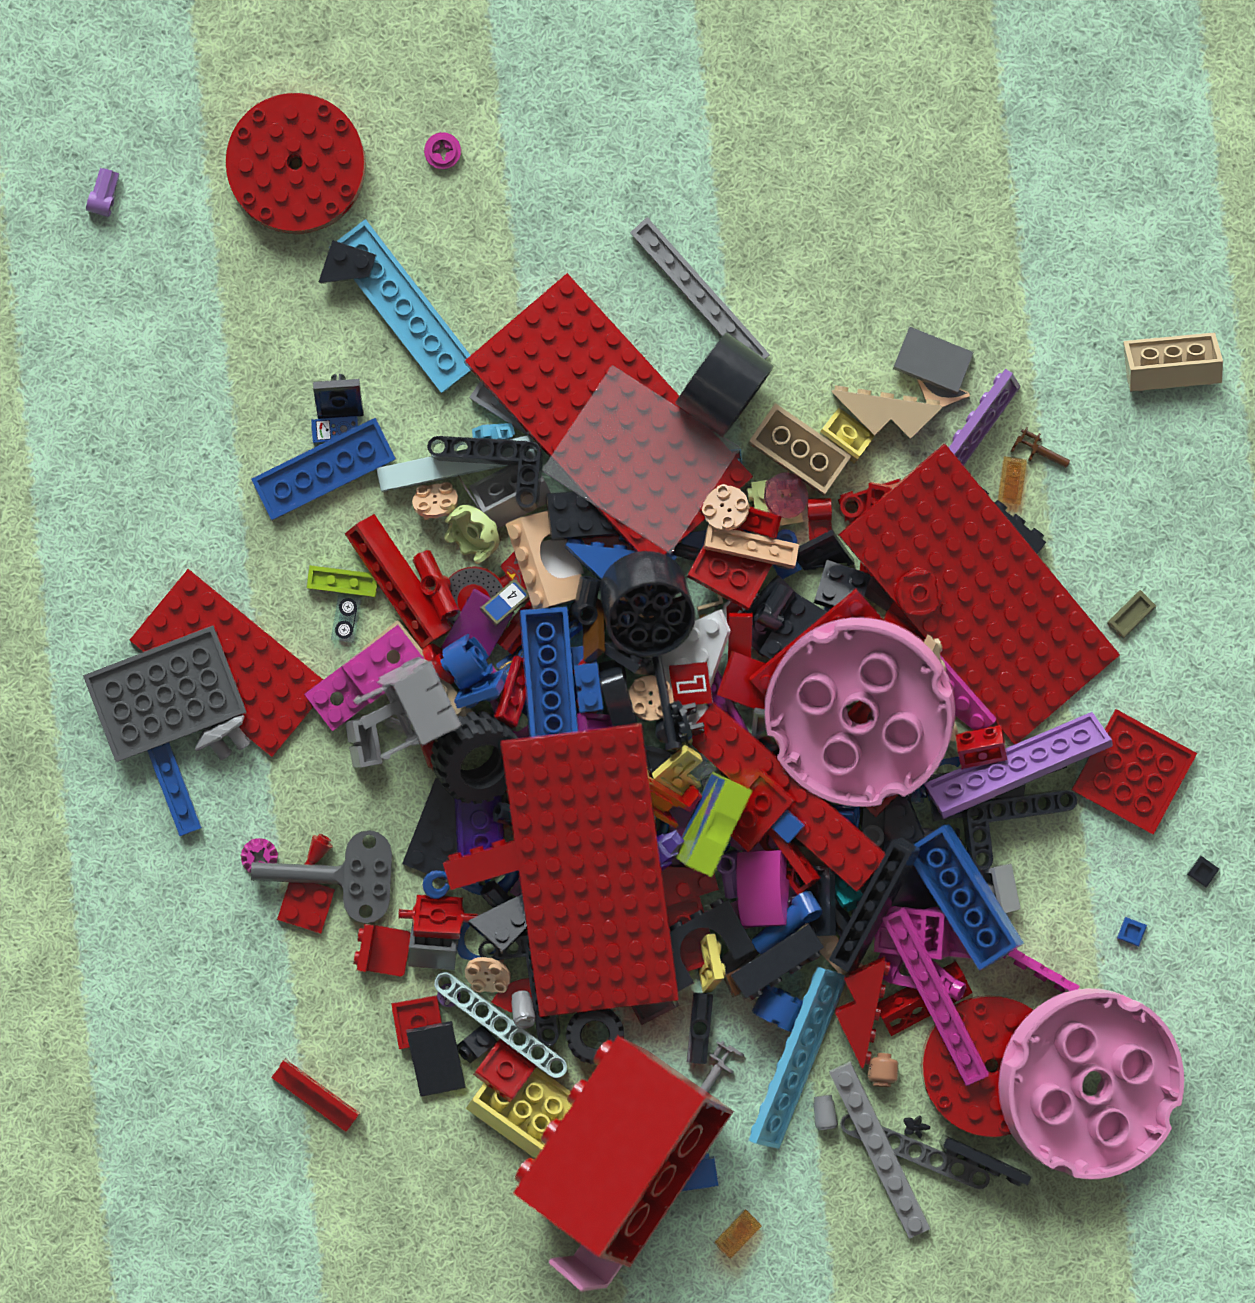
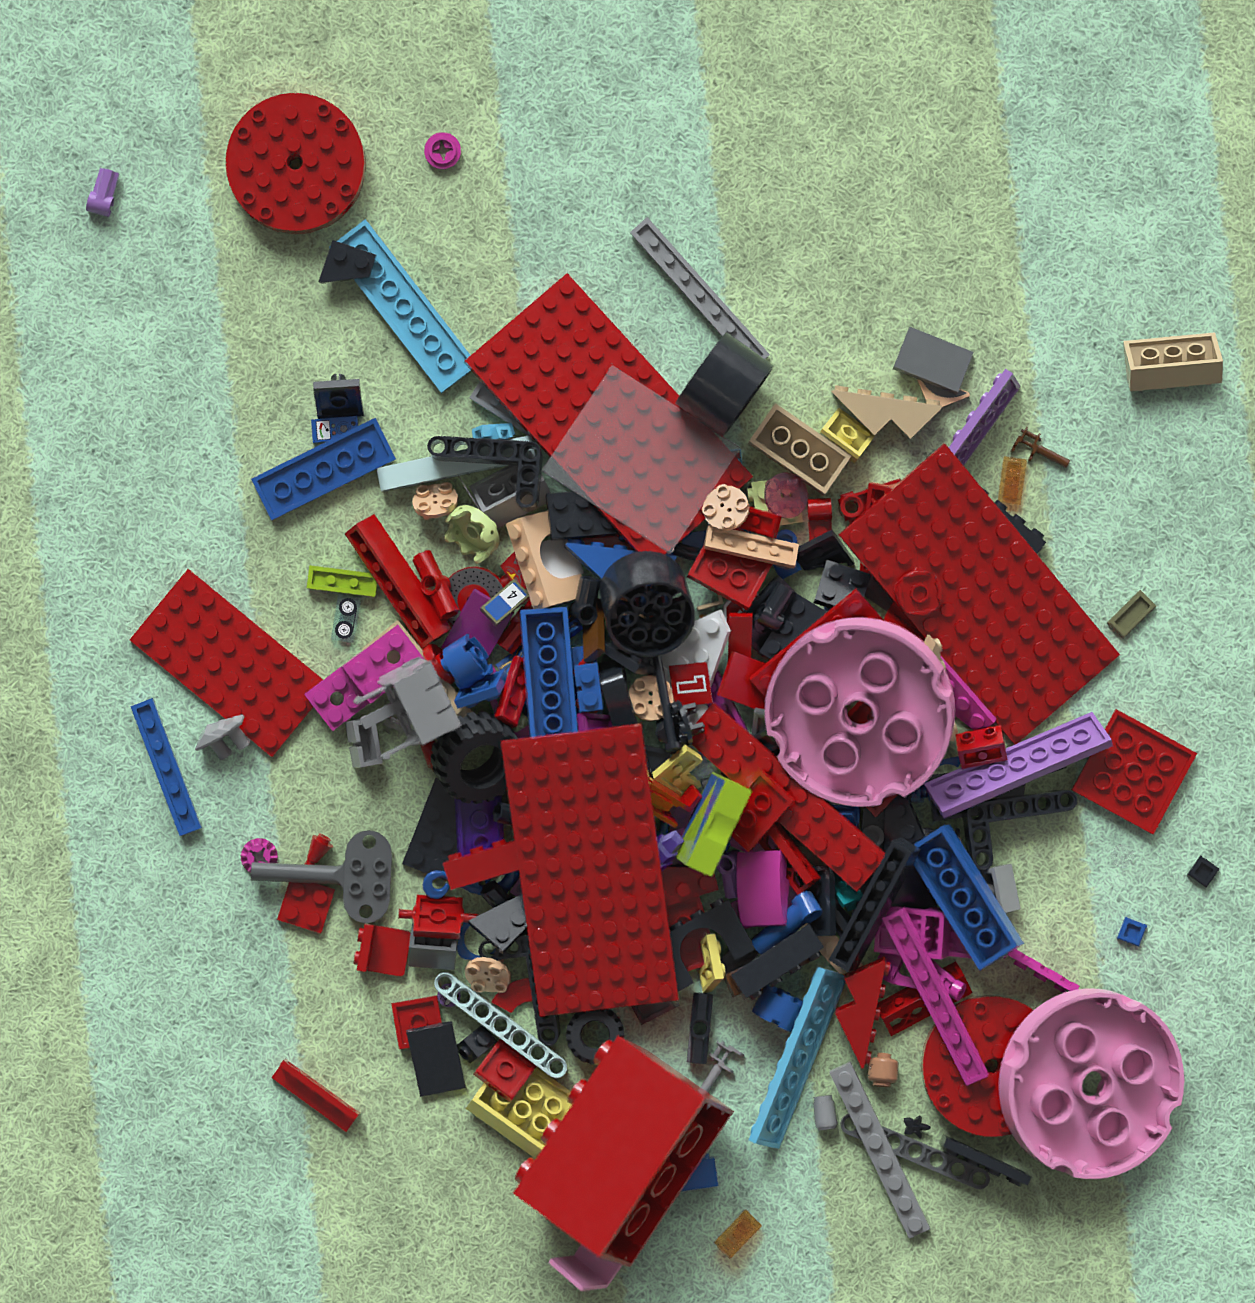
dark grey plate [83,626,247,762] -> none
light grey piece [511,991,536,1029] -> none
blue tile [771,810,805,843] -> none

